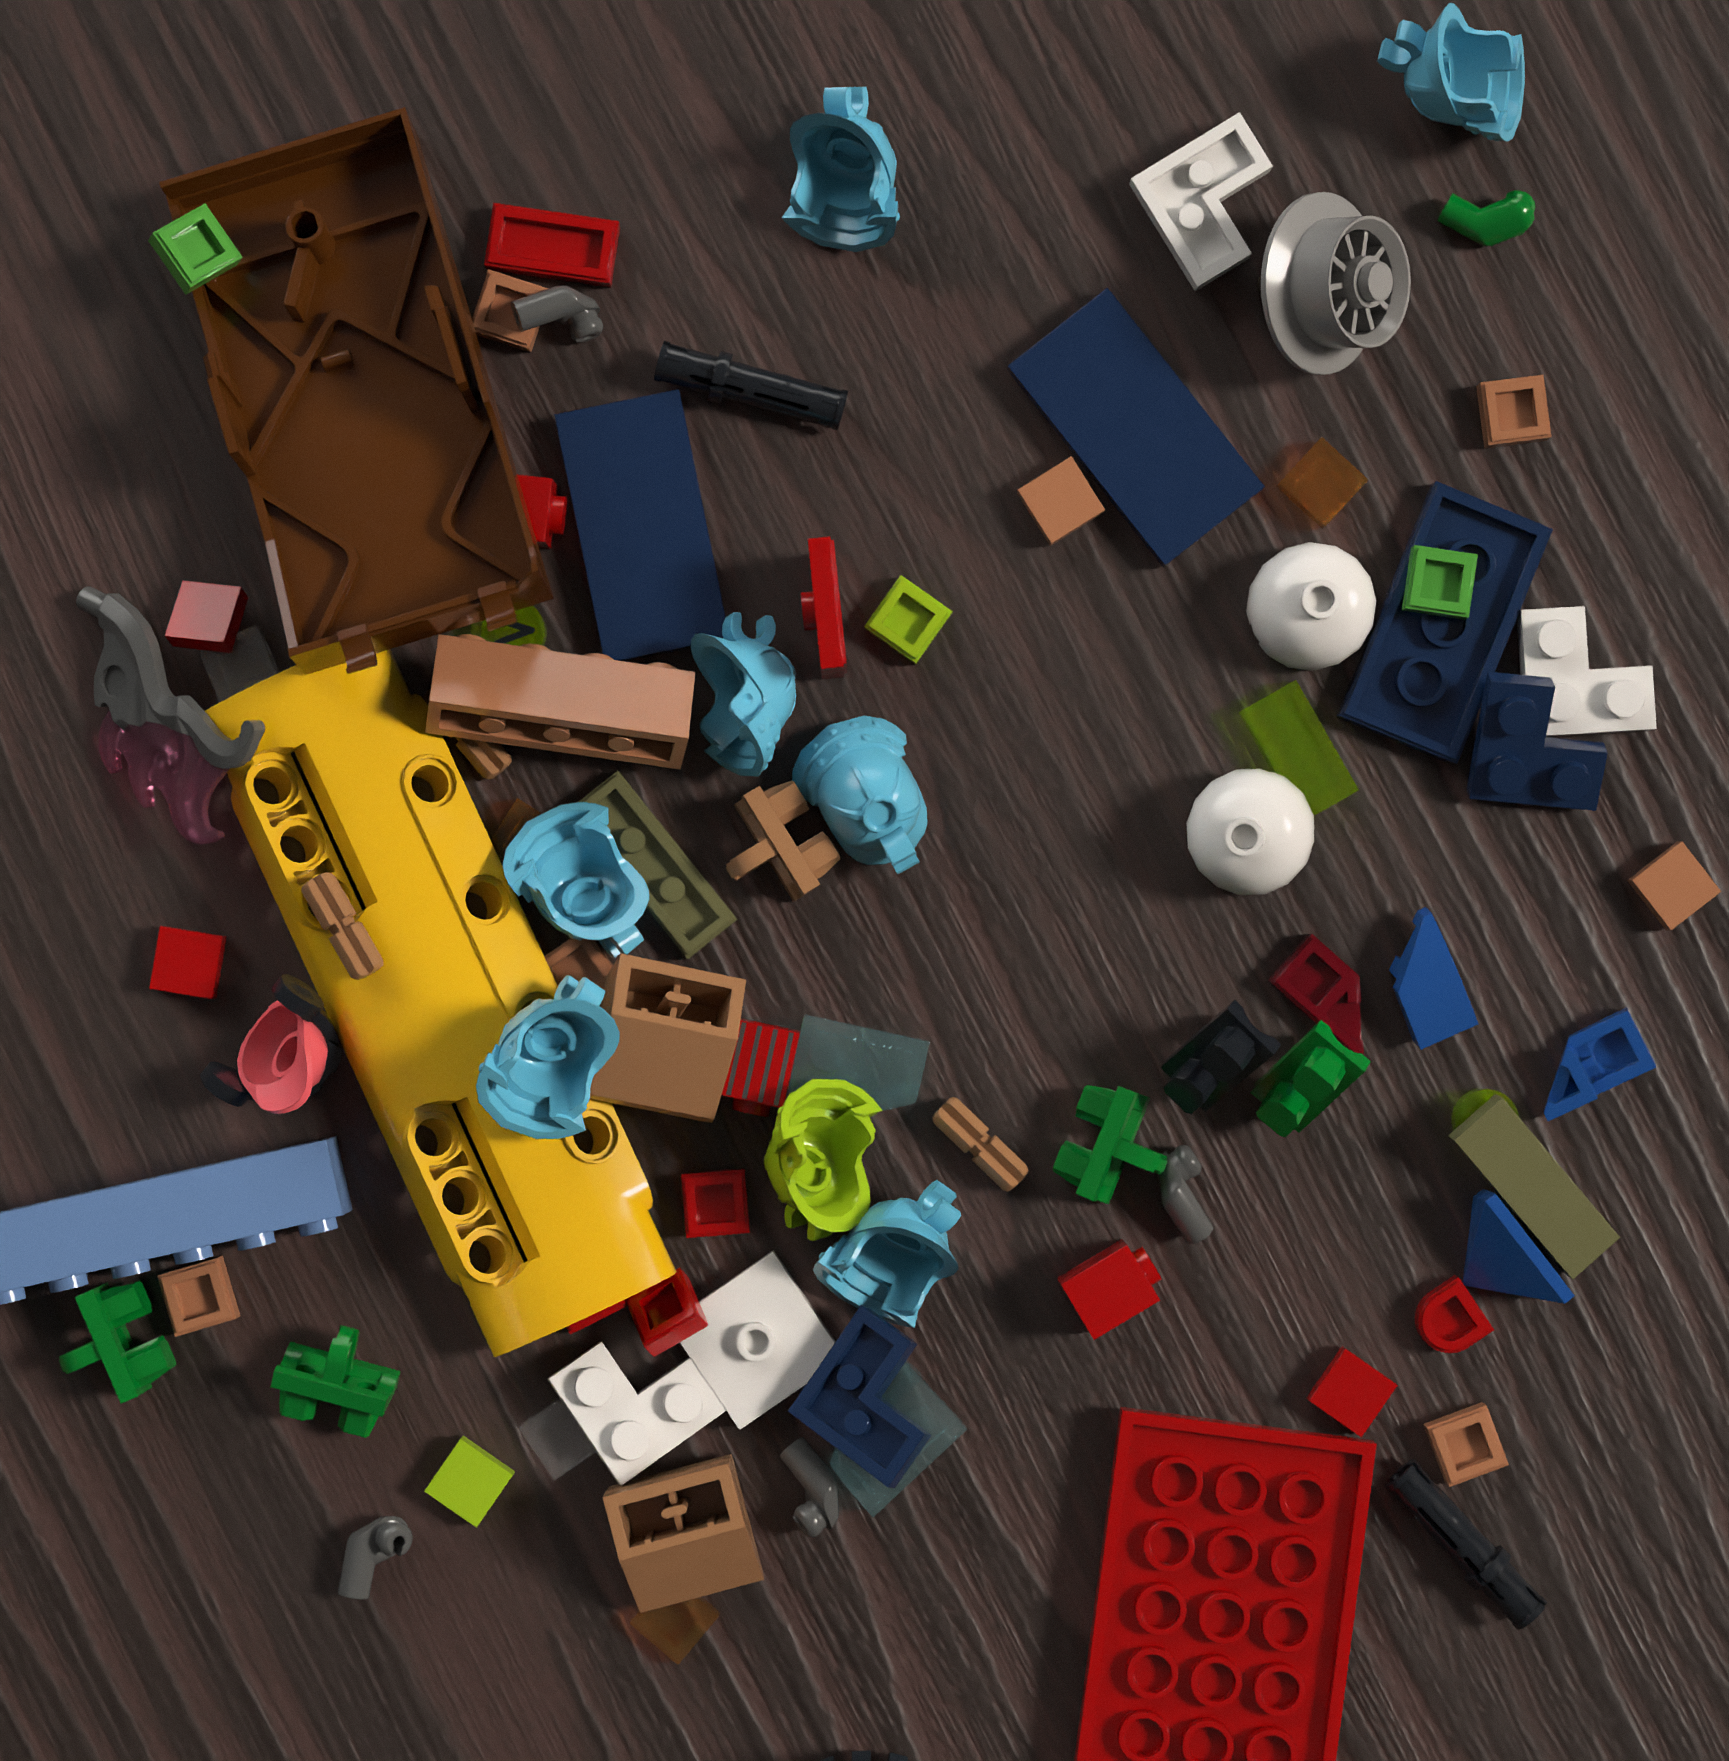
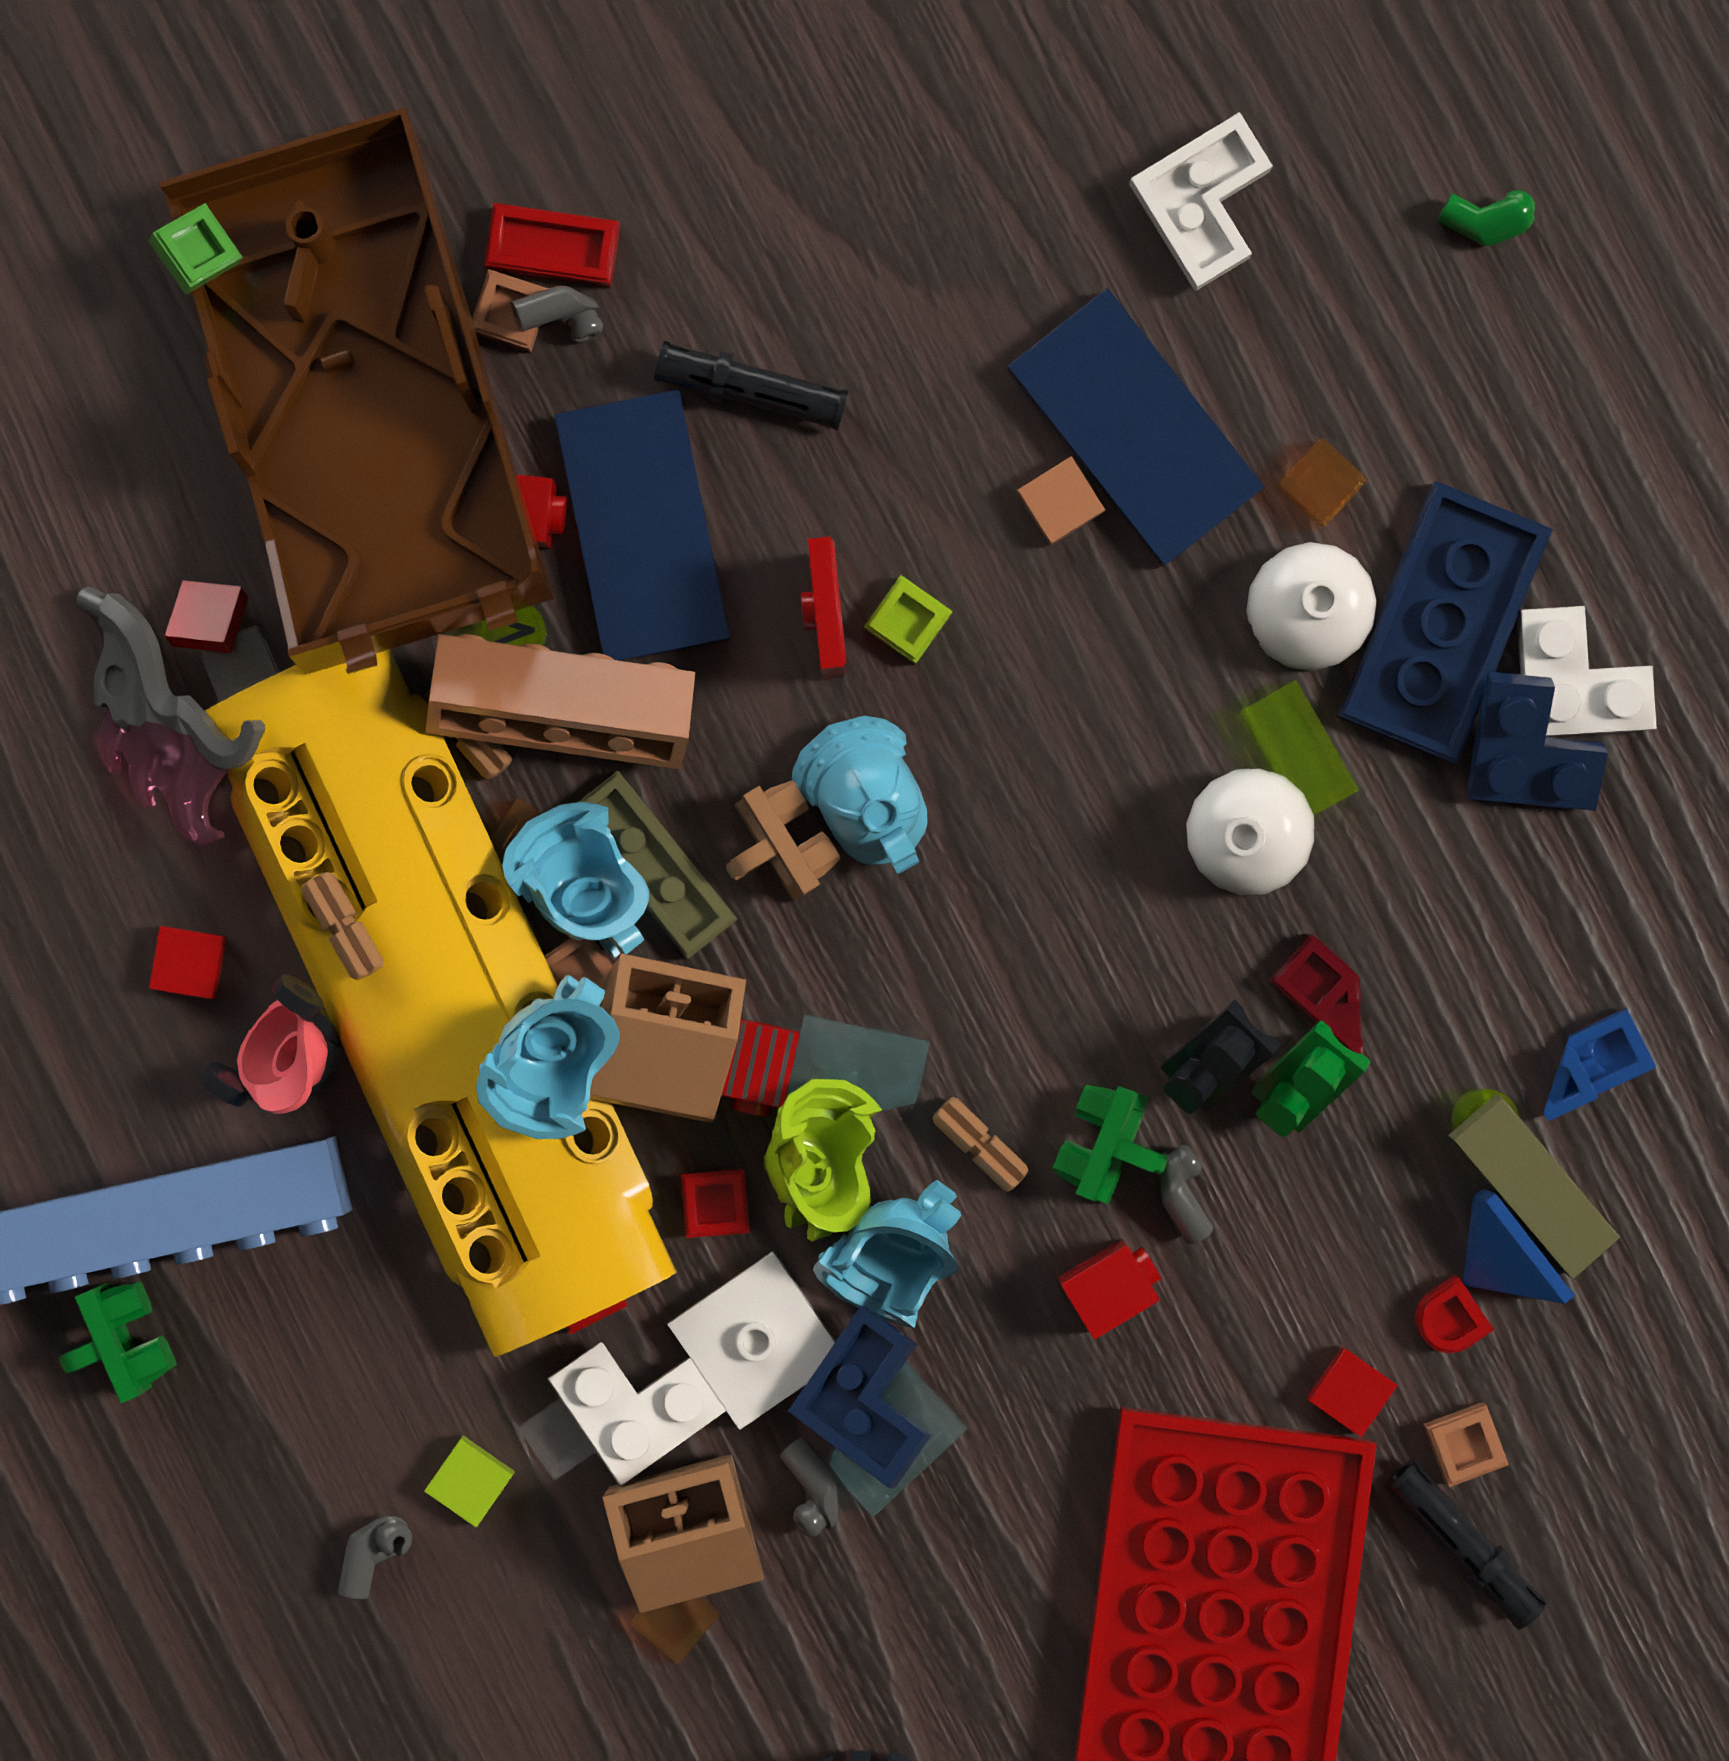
nougat tile [157,1255,240,1337] -> none
green hips [271,1325,401,1438] -> none
red tile [625,1267,709,1357] -> none
medium azure helmet [691,612,796,776] -> none
medium azure helmet [782,87,900,252] -> none
light grey piece [1257,192,1411,375] -> none
medium azure helmet [1377,3,1525,142] -> none
blue slope [1389,907,1478,1050] -> none
bright green tile [1402,545,1478,620] -> none
nougat tile [1476,375,1551,449] -> none
nougat tile [1627,841,1722,931] -> none

